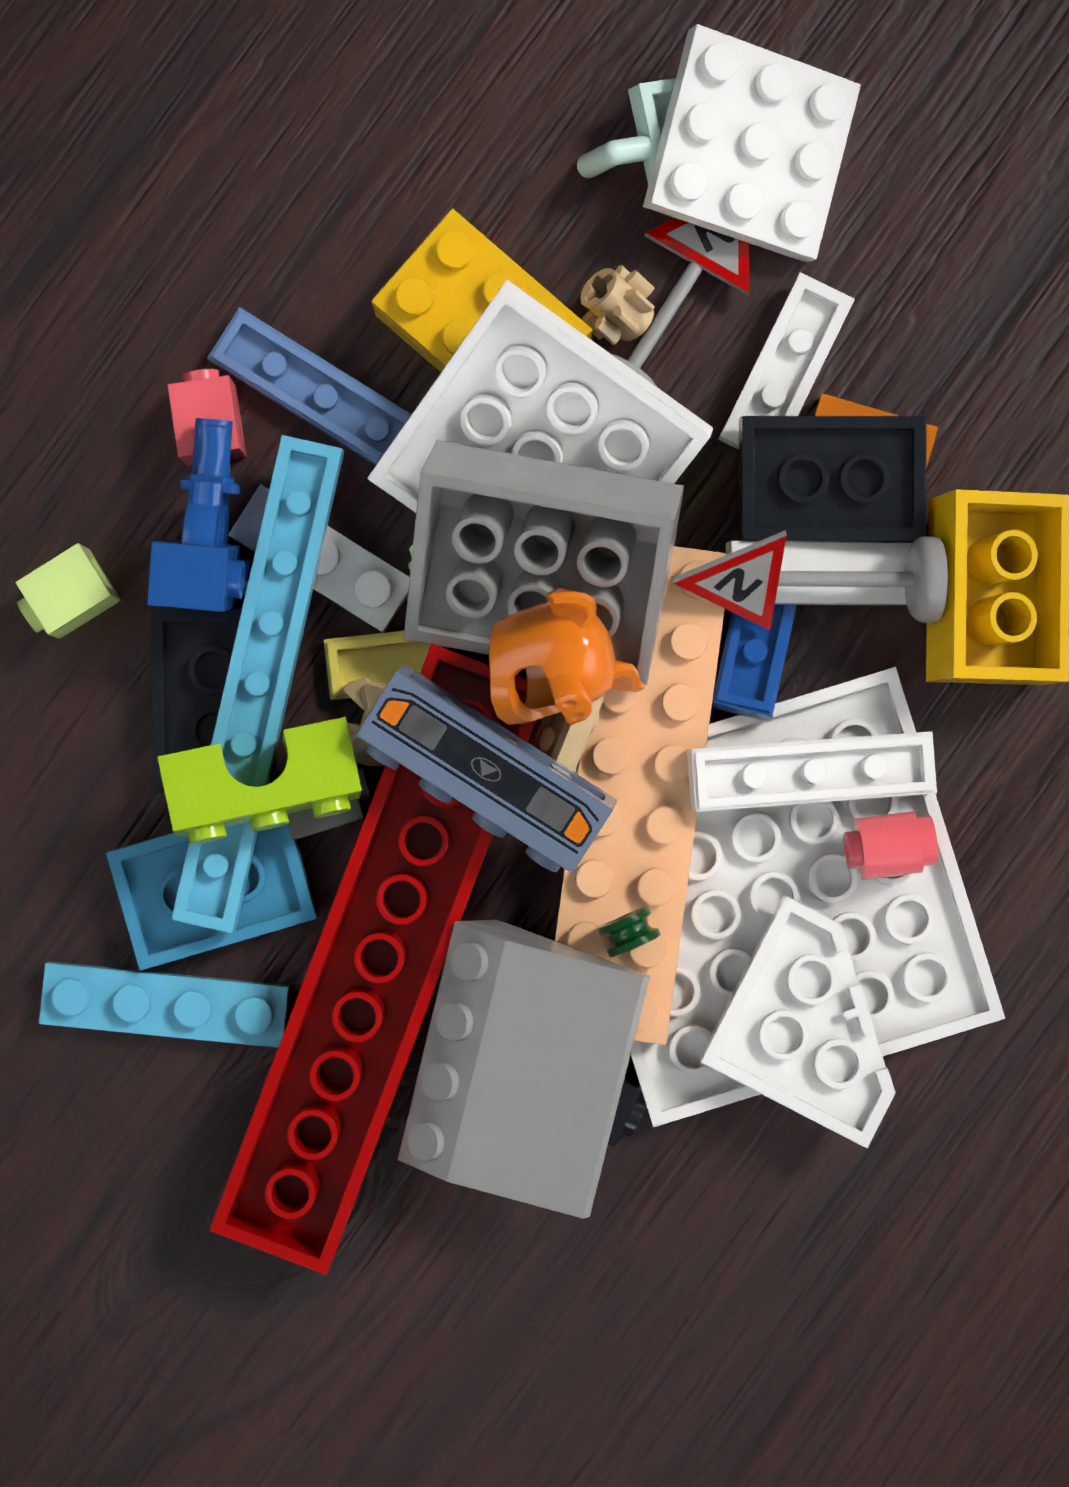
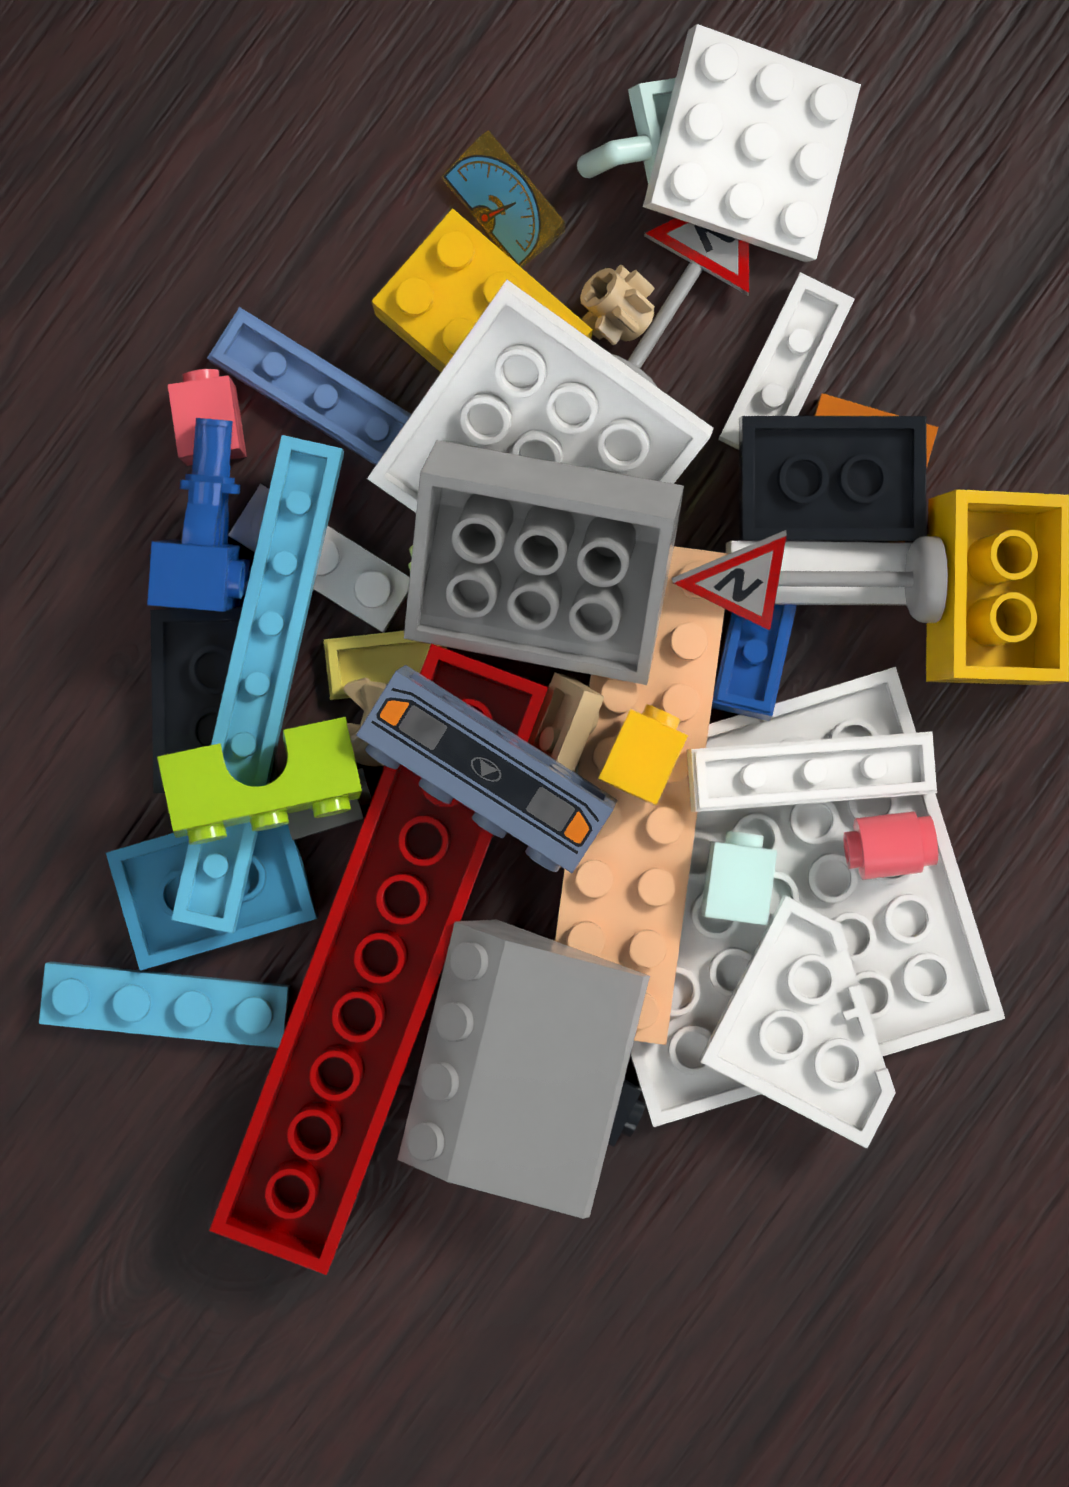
yellowish green brick [15,543,121,639] -> none
orange piece [489,588,645,725] -> none
dark green bush [597,906,661,957] -> none
none -> slope [441,130,565,268]
none -> yellow brick [598,704,688,805]
none -> light aqua brick [701,831,777,925]

